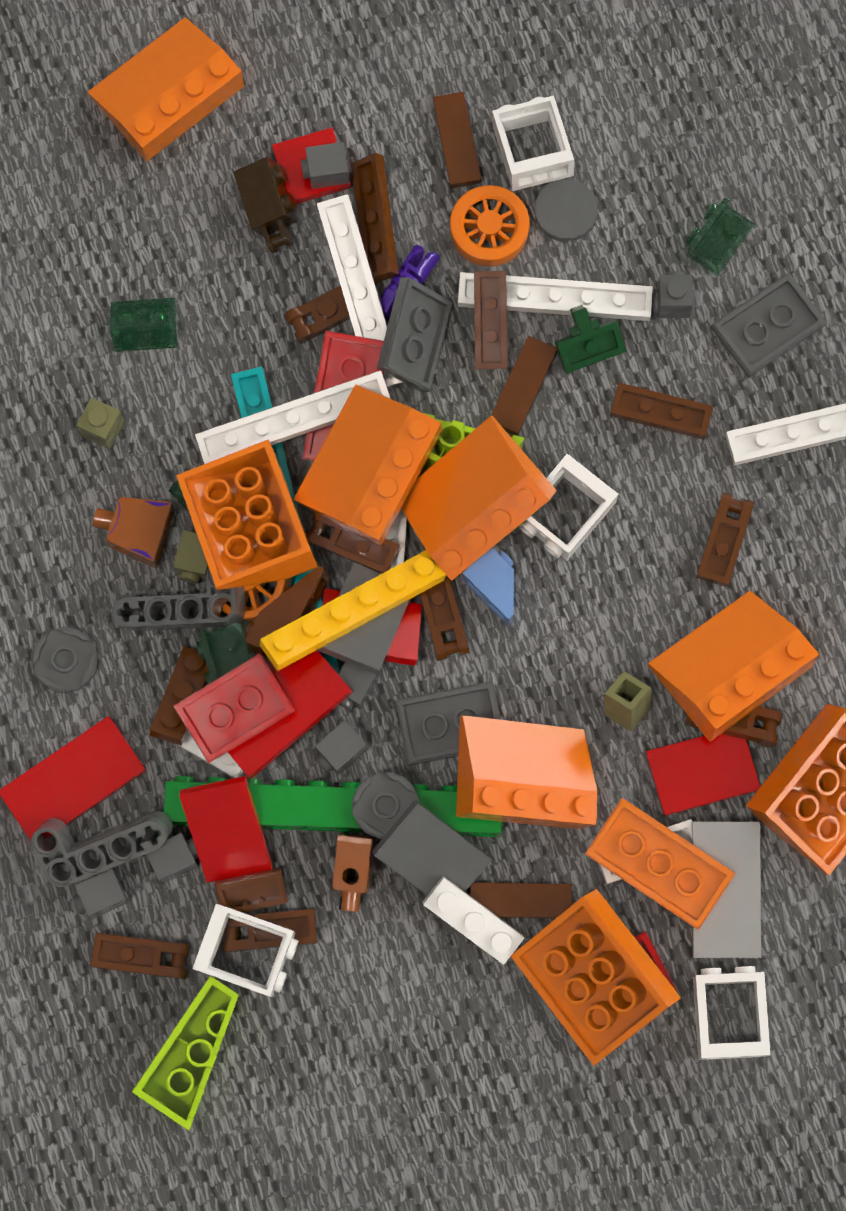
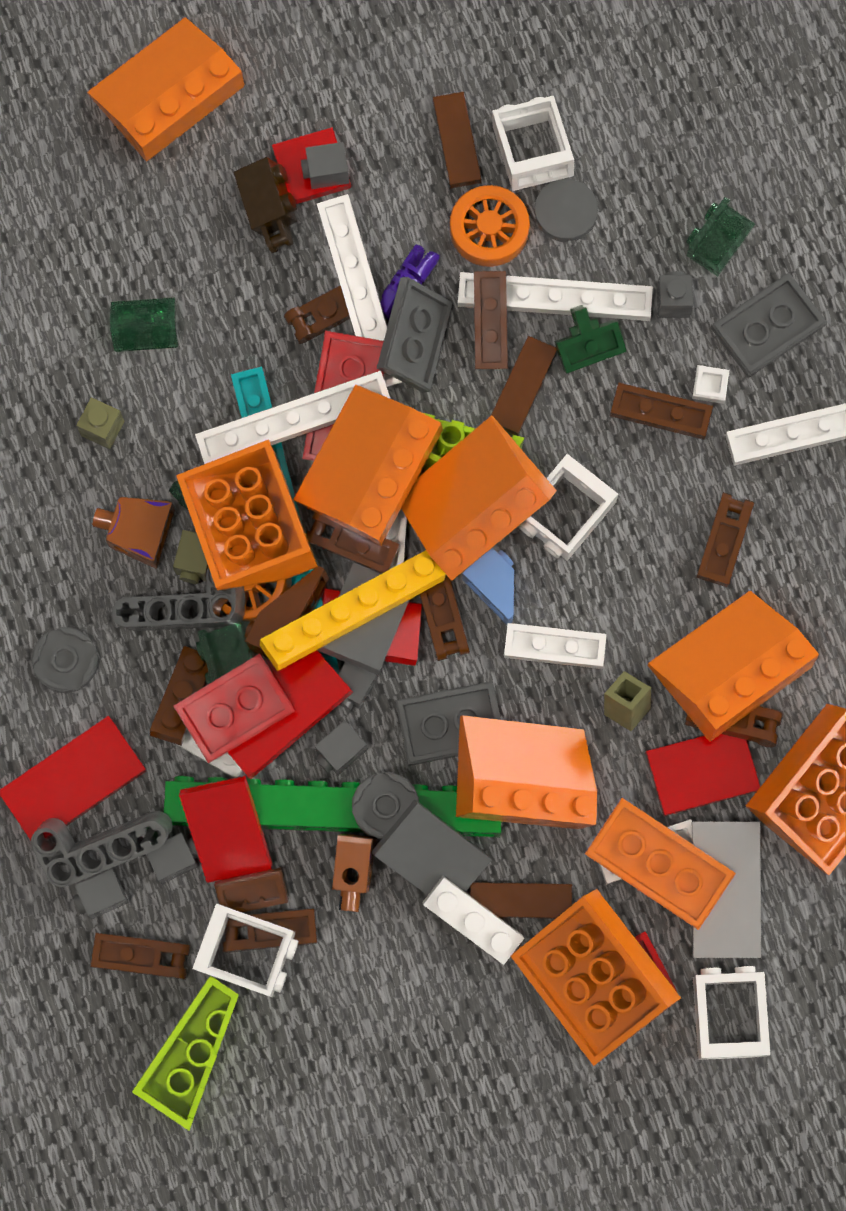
reddish brown plate [351,153,399,284] -> none
none -> white plate [504,623,607,669]
none -> white tile [692,365,729,404]

